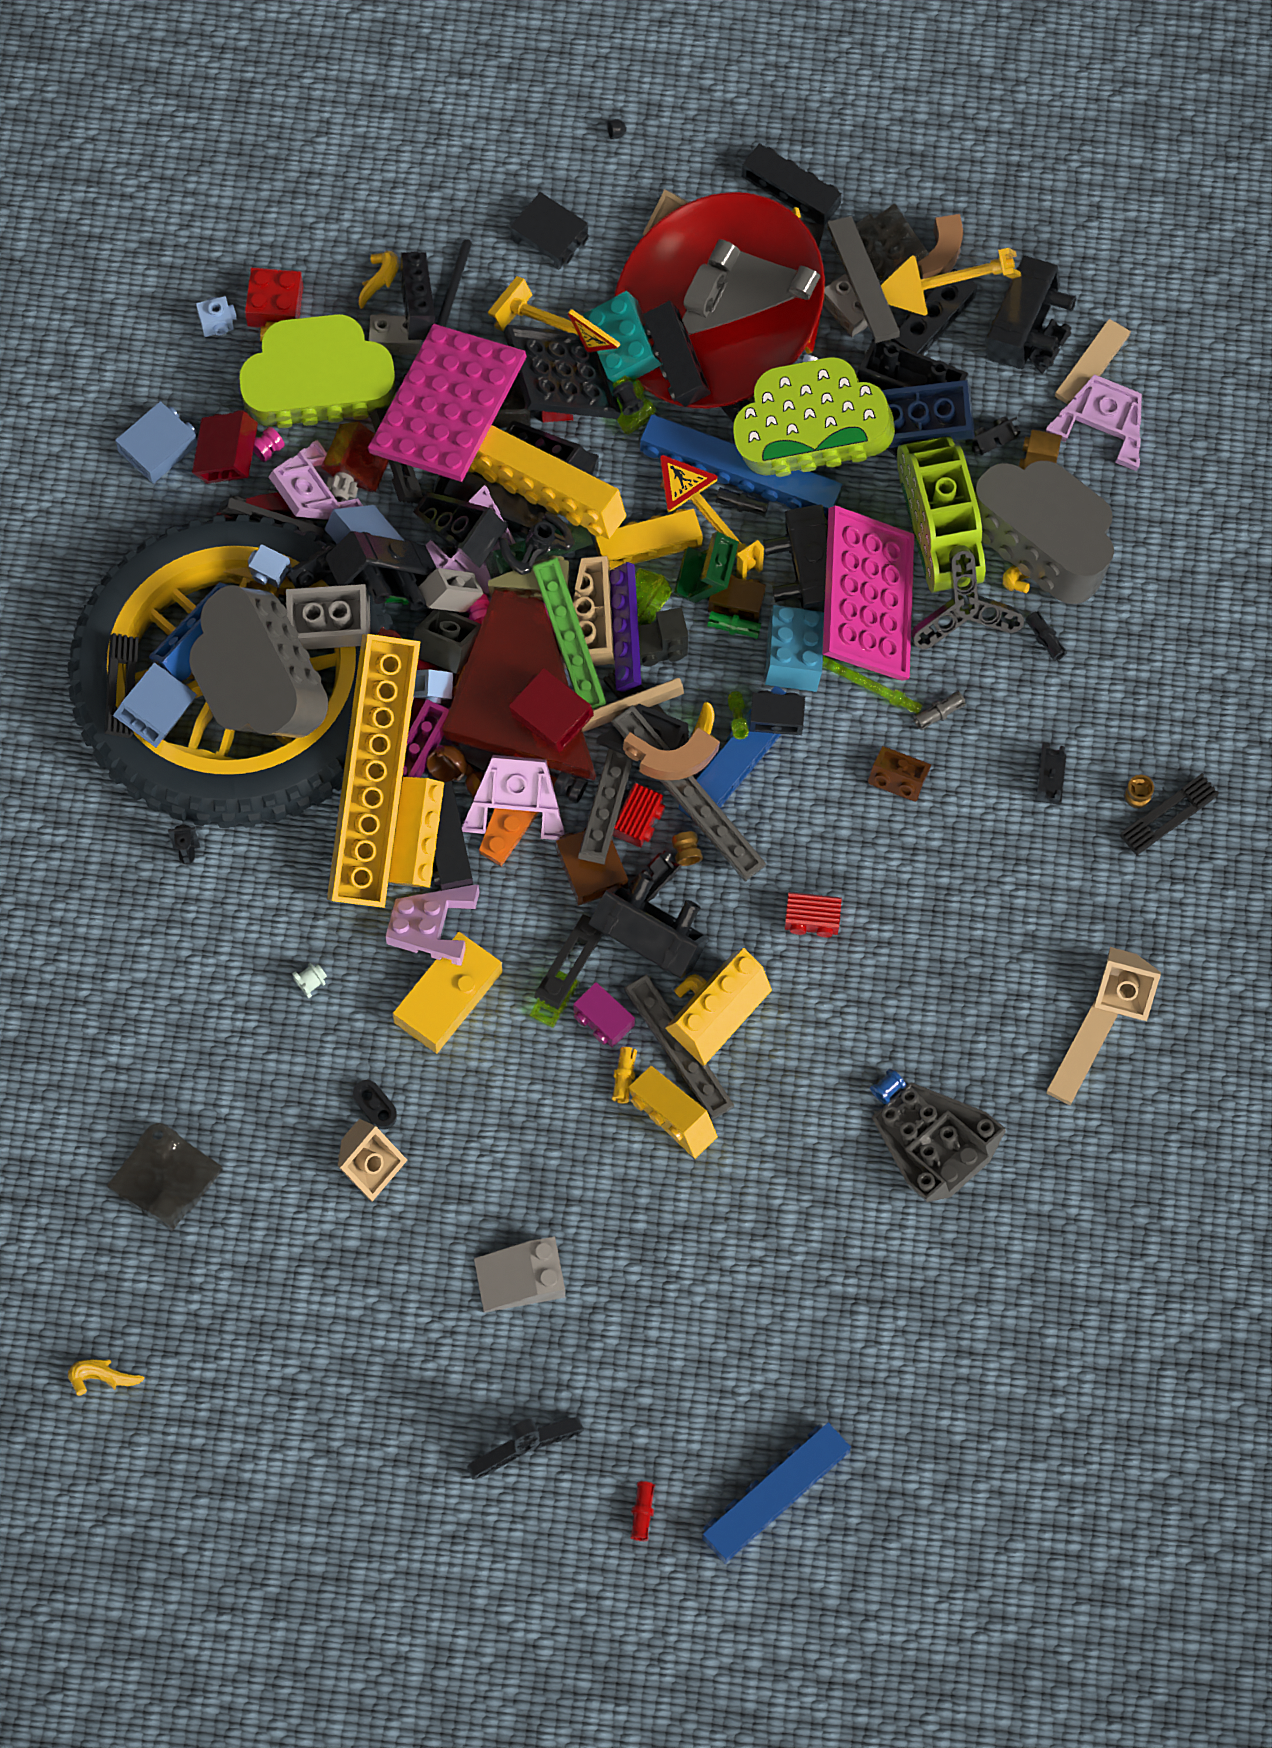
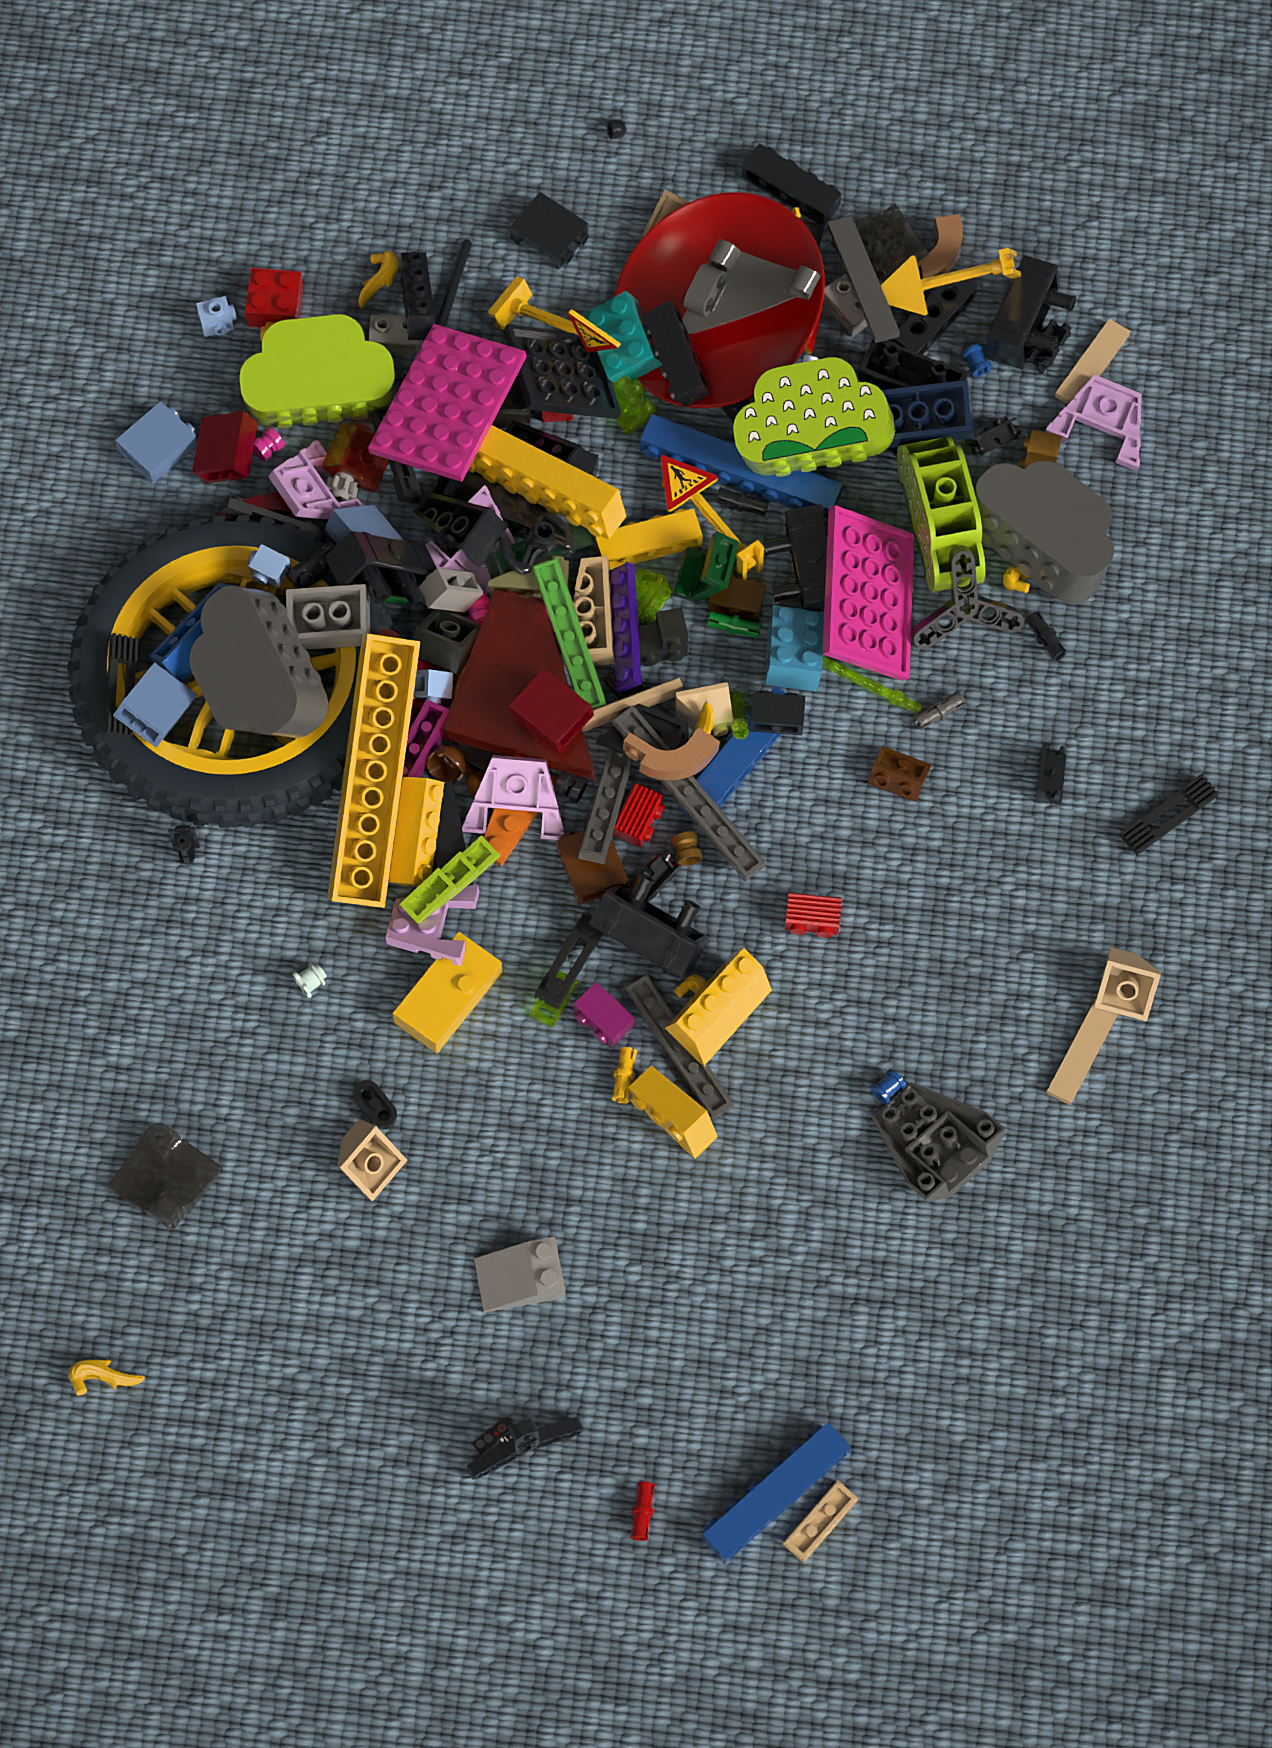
black bush [612,381,644,416] -> none
pearl gold wheel [1125,774,1154,808] -> none
none -> lime slope [399,835,501,924]
none -> black sticker [472,1416,514,1456]
none -> tan slope [675,682,733,737]
none -> tan tile [782,1480,859,1563]
none -> blue bush [961,344,992,378]

